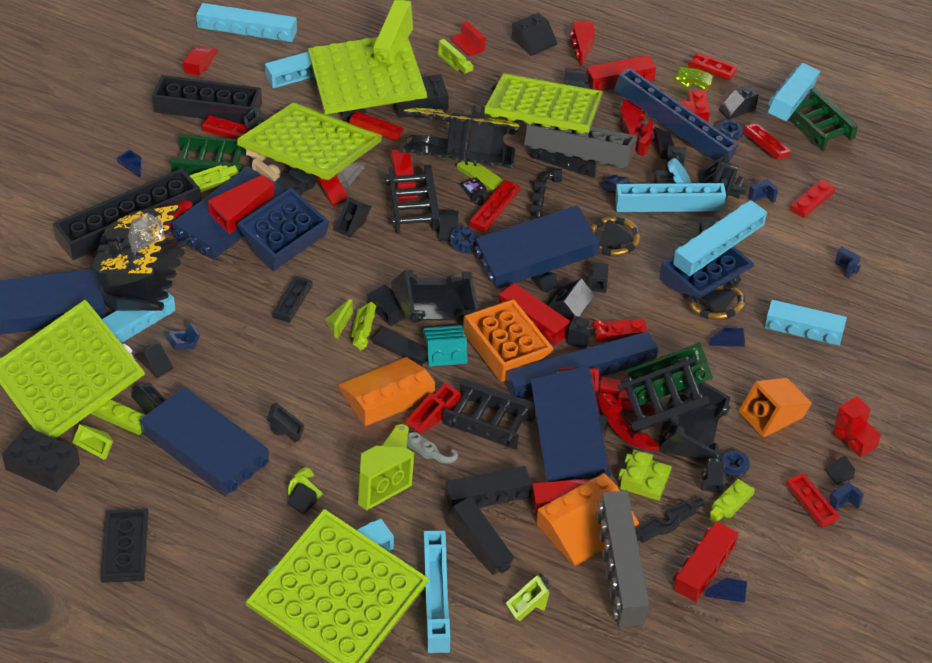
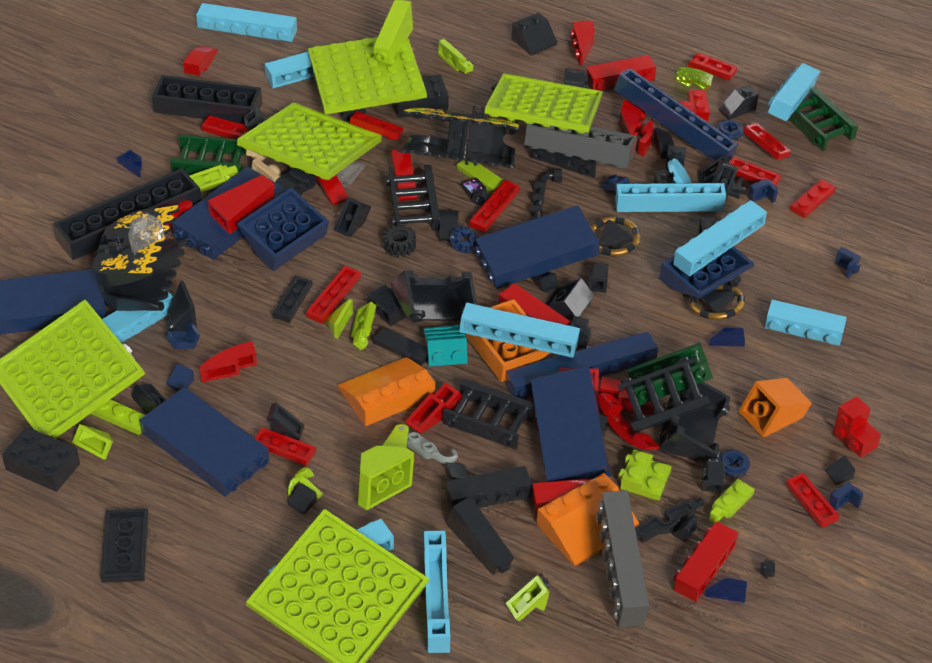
black slope [134,342,173,378] -> none
red panel [451,20,486,57] -> none
red plate [592,318,648,342] -> none
none -> black slope [167,281,197,331]
none -> dark blue slope [167,364,194,391]
none -> red slope [199,341,257,383]
none -> red plate [255,427,316,466]
none -> red plate [306,266,361,324]
none -> black tyre [383,224,416,258]
none -> black slope [445,462,470,480]
none -> medium azure brick [460,303,580,358]
none -> black slope [672,515,698,542]
none -> red plate [729,156,781,186]
none -> black plate [760,558,775,579]

